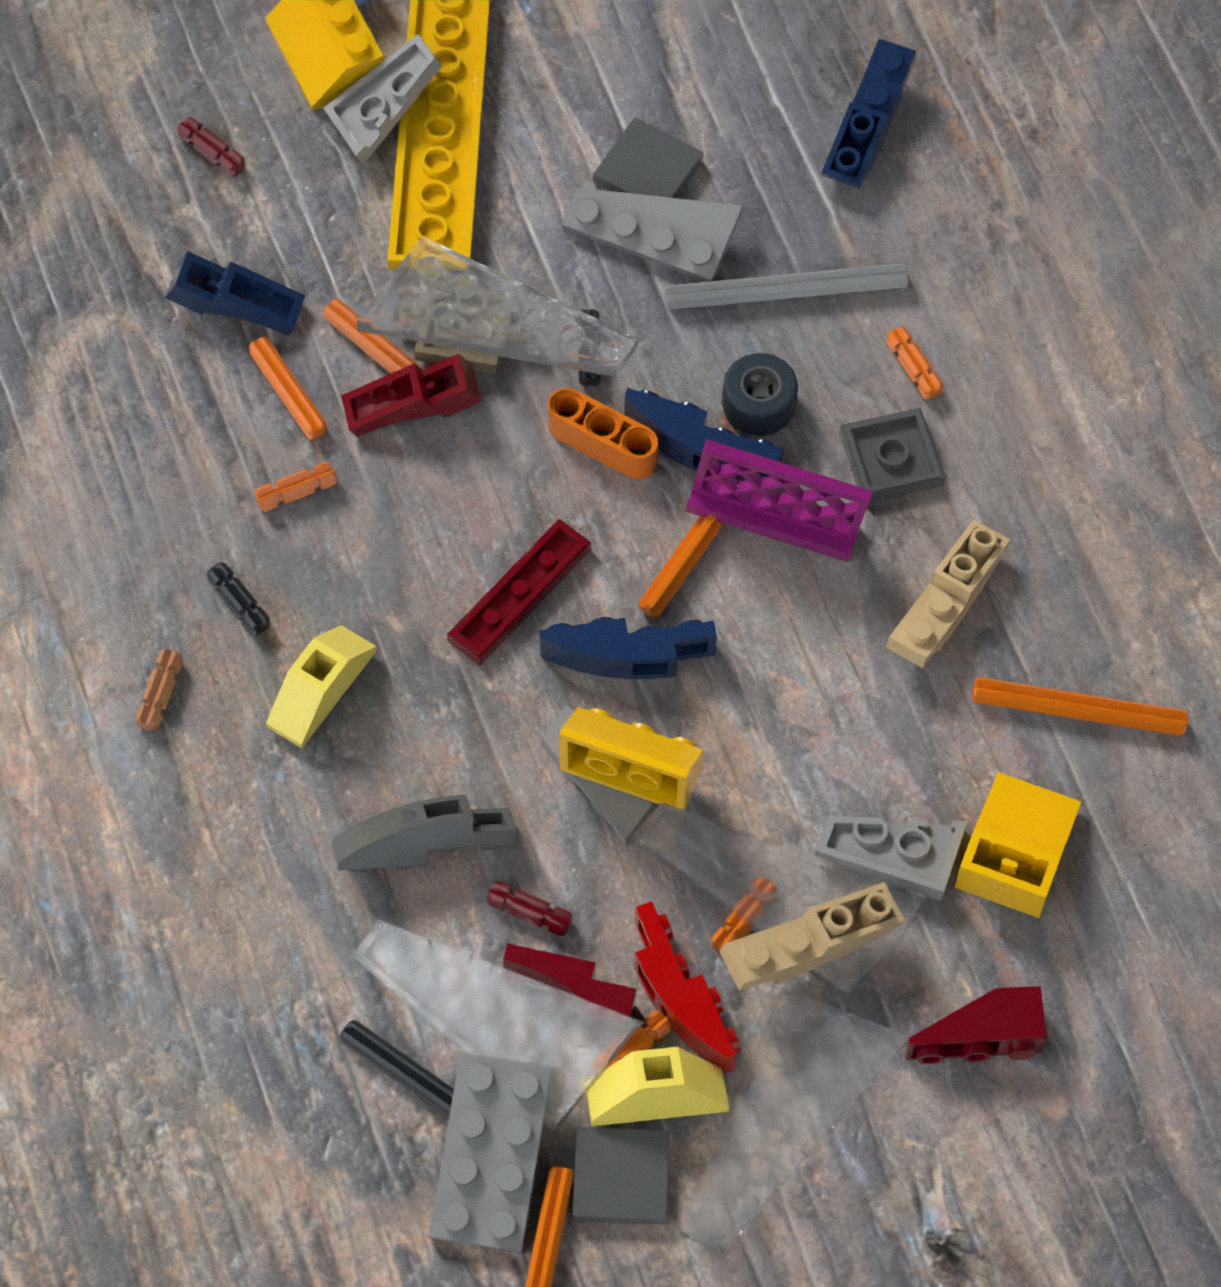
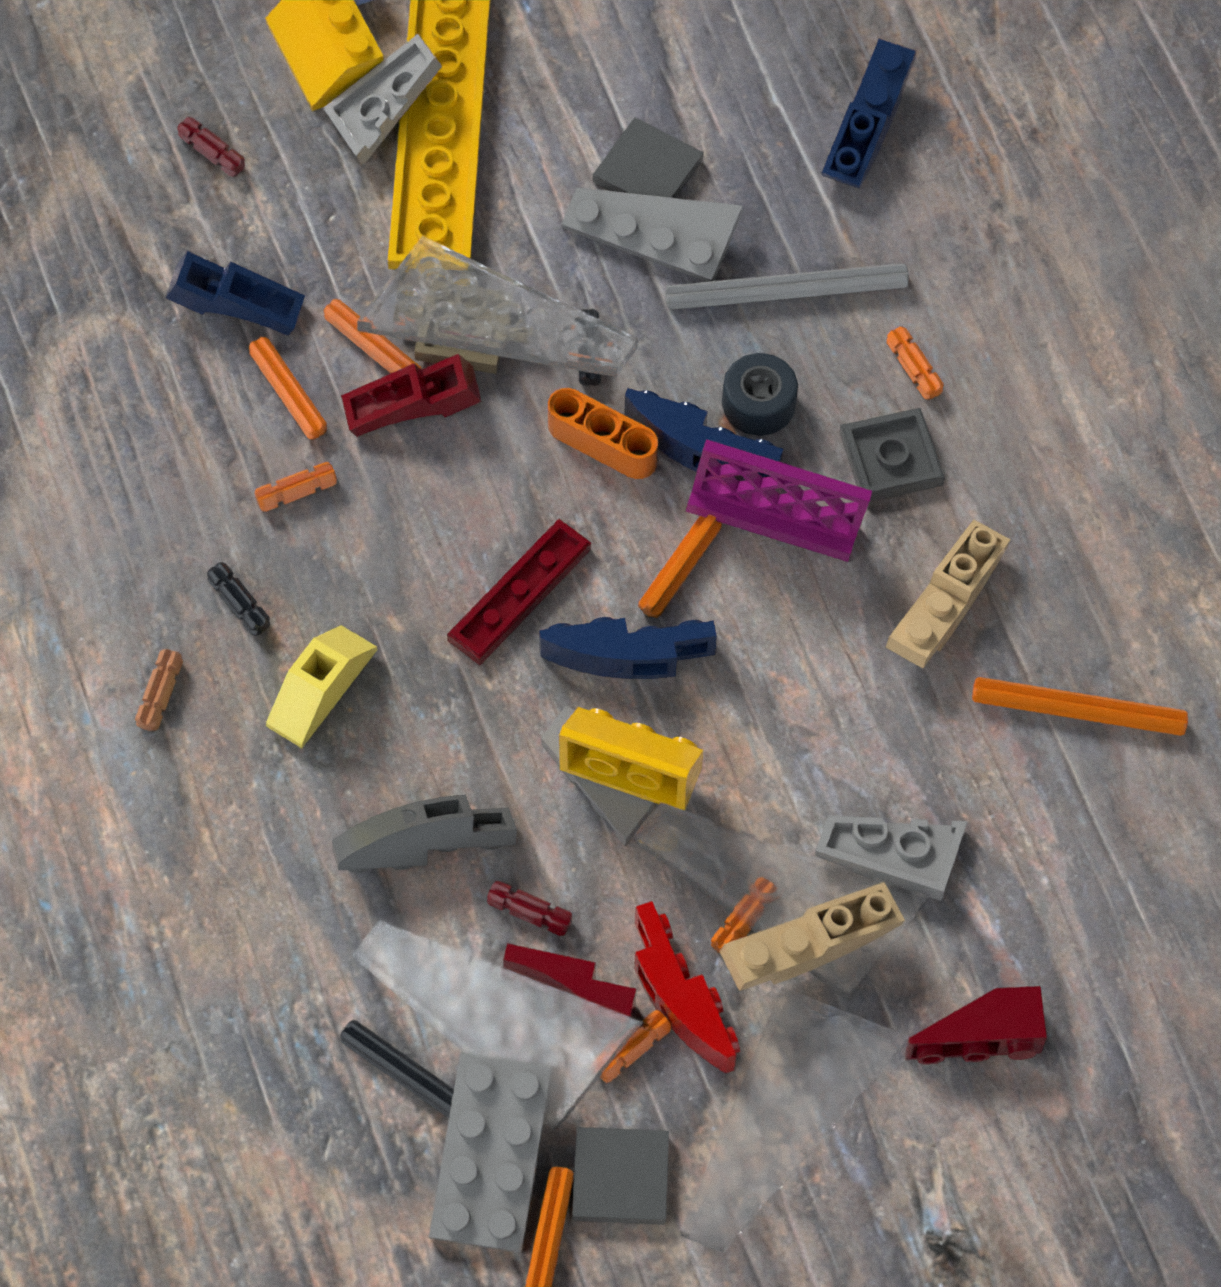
light yellow slope [586,1047,729,1126] -> none
yellow slope [955,772,1081,918] -> none

